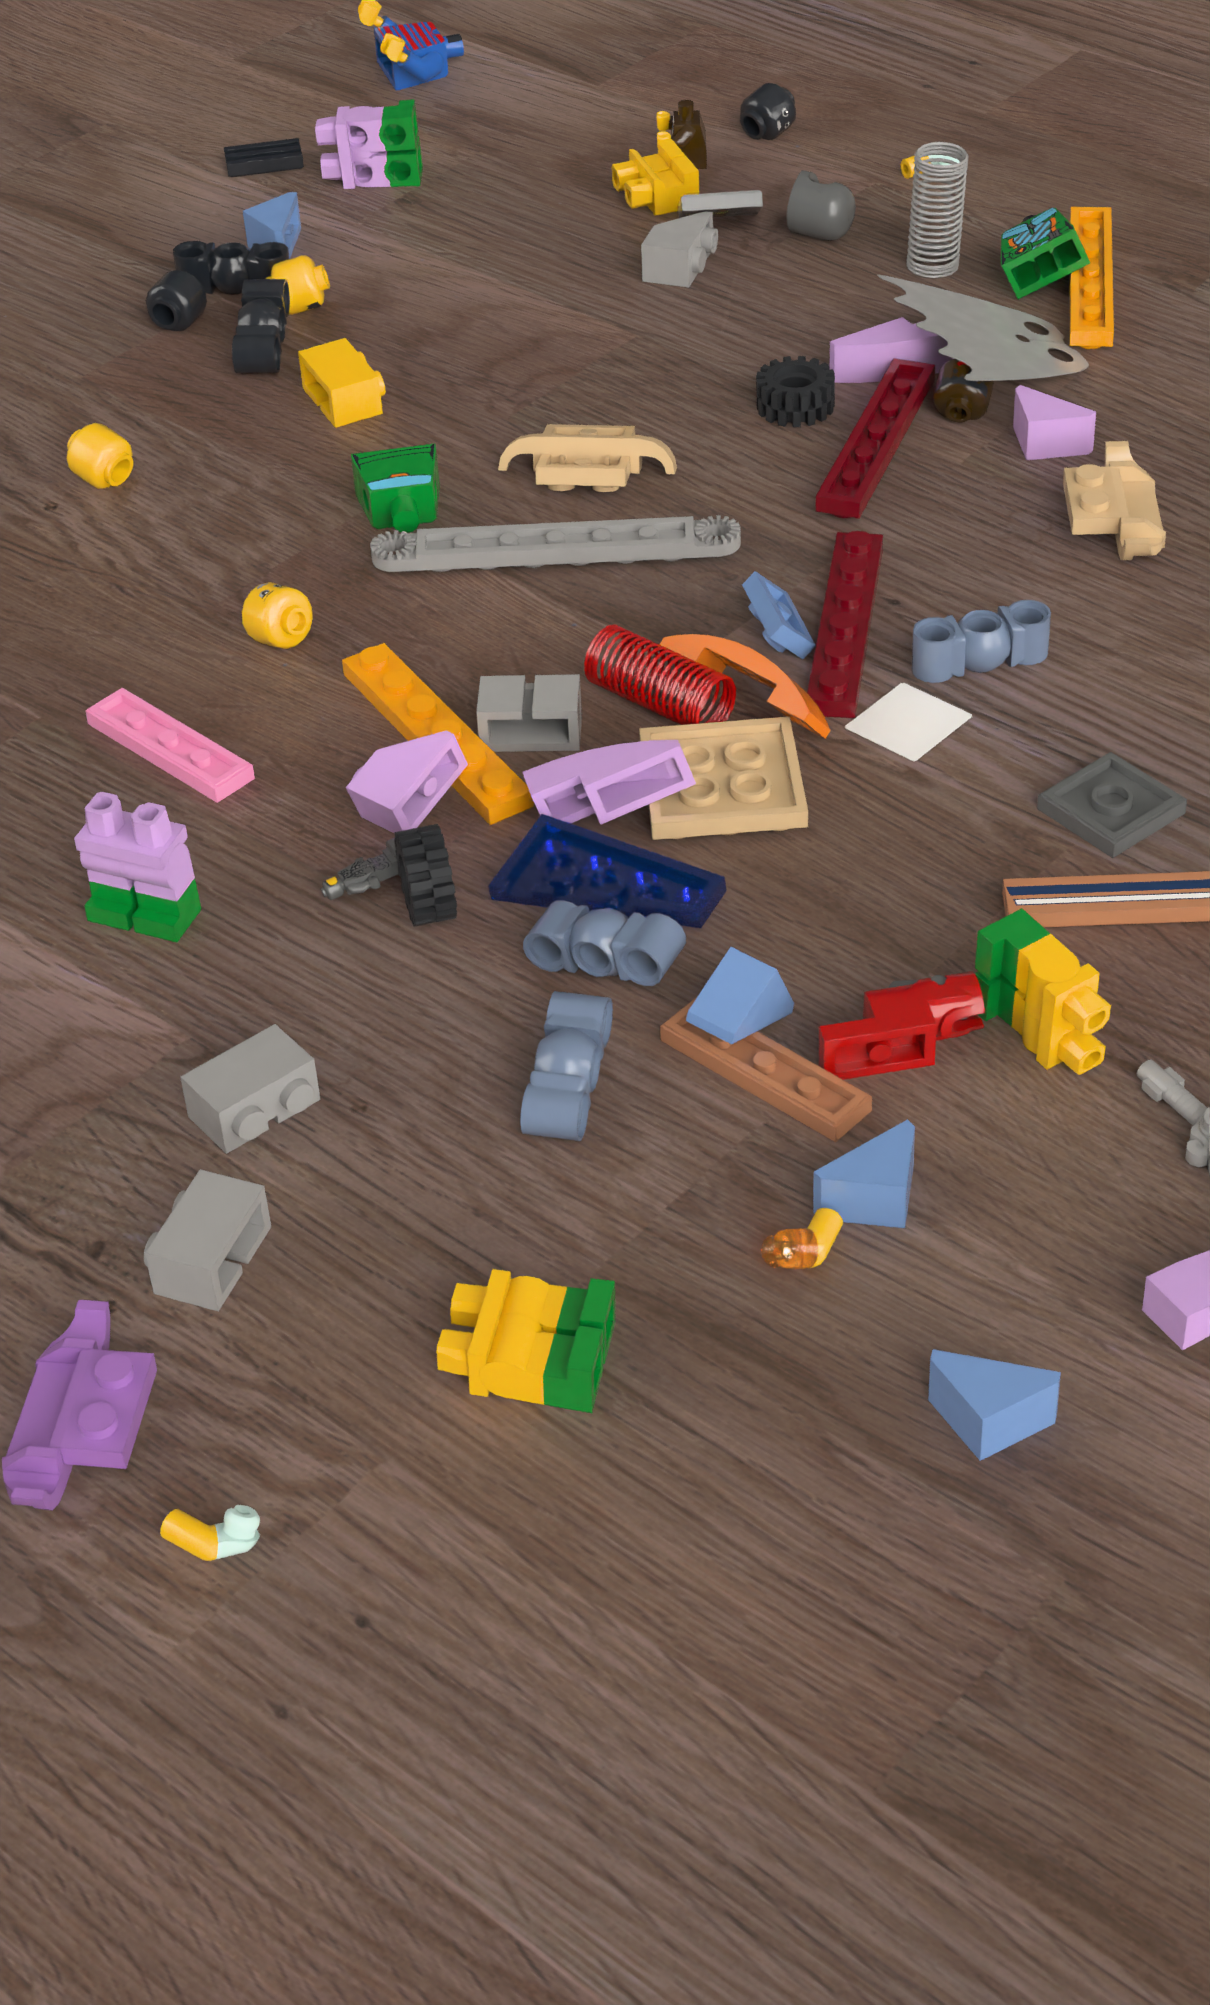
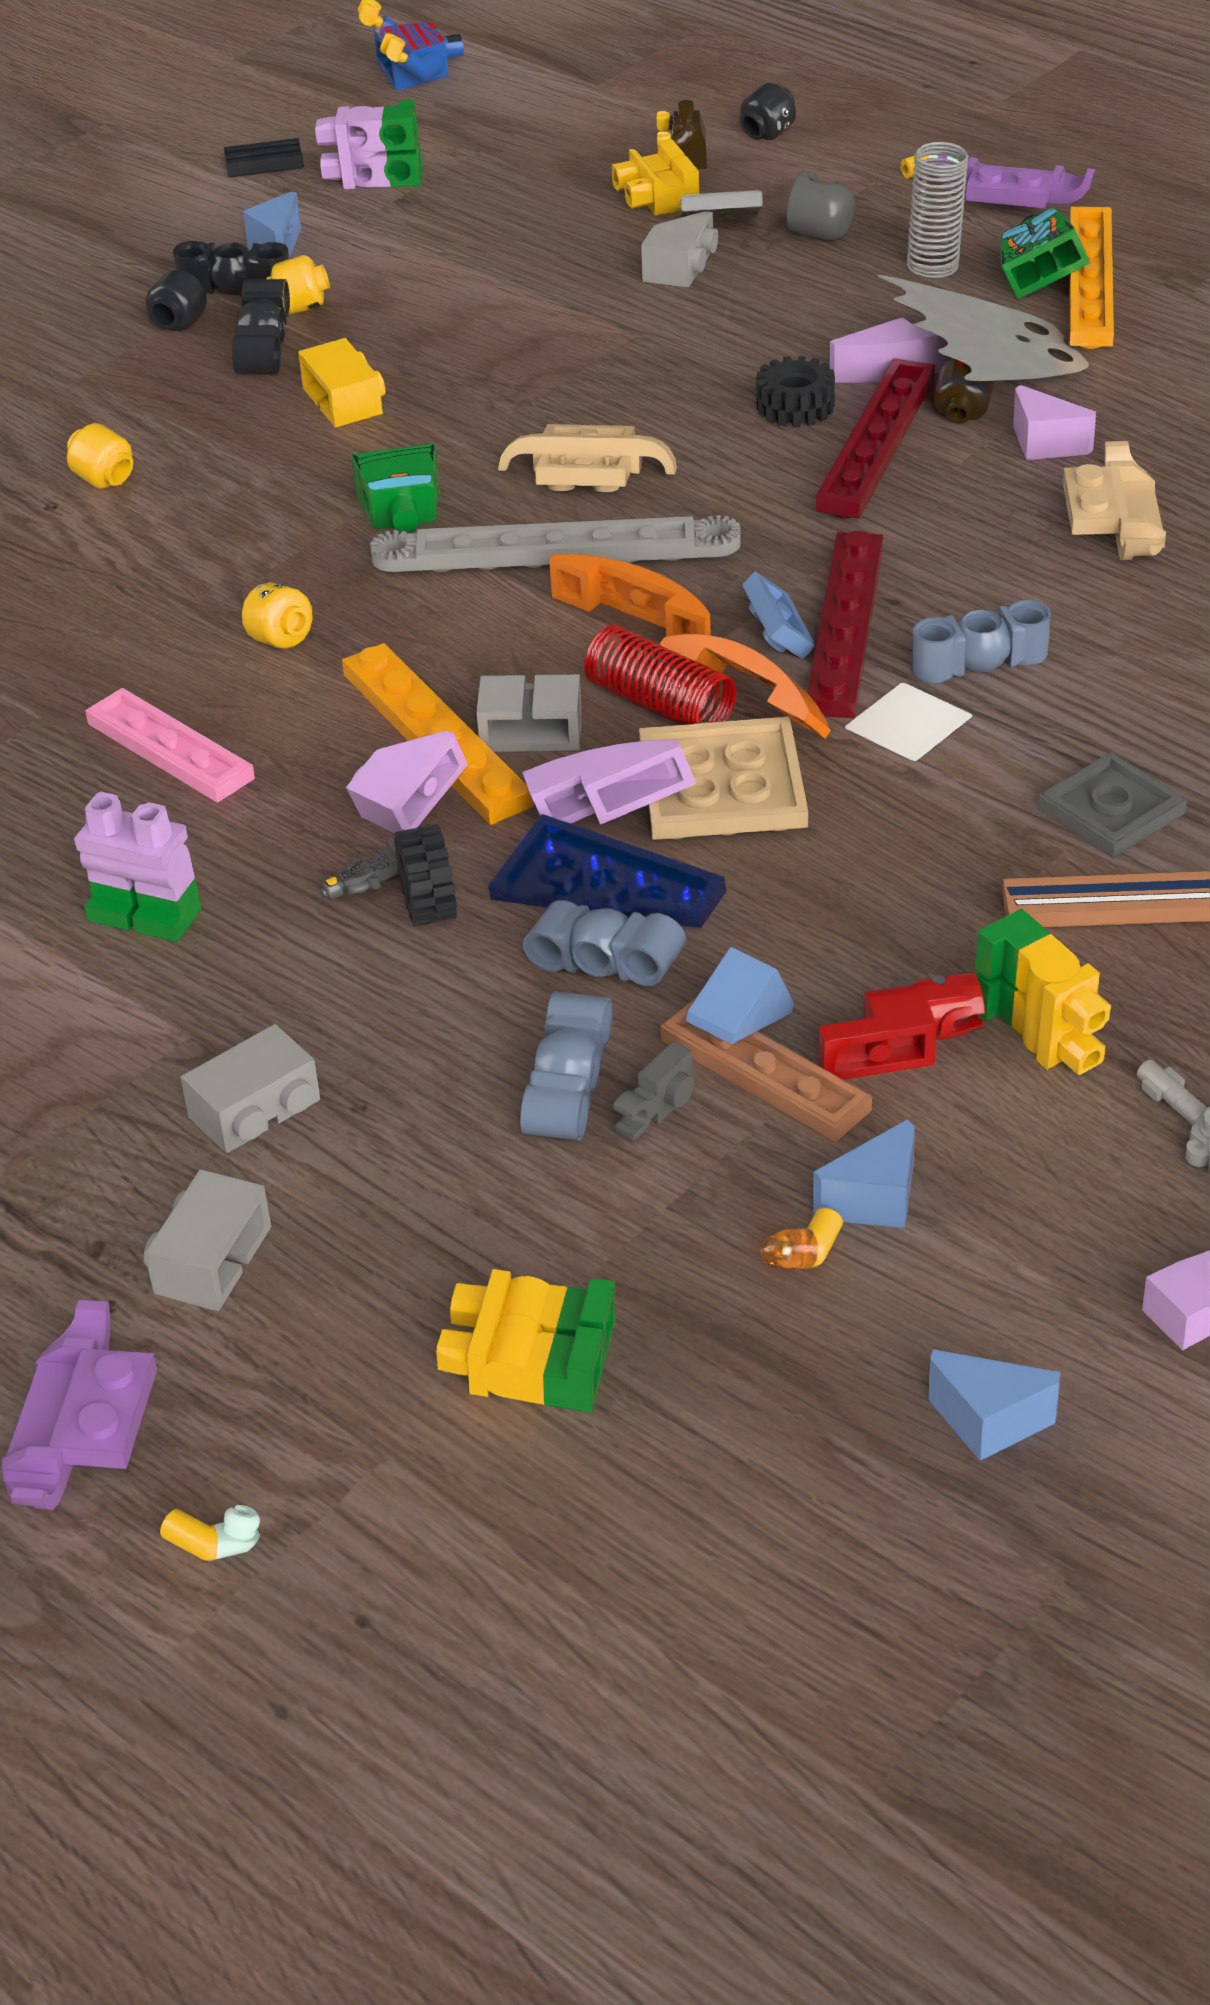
none -> orange slope [549,554,711,637]
none -> dark grey plate [613,1041,695,1140]
none -> medium lavender plate [935,155,1095,208]

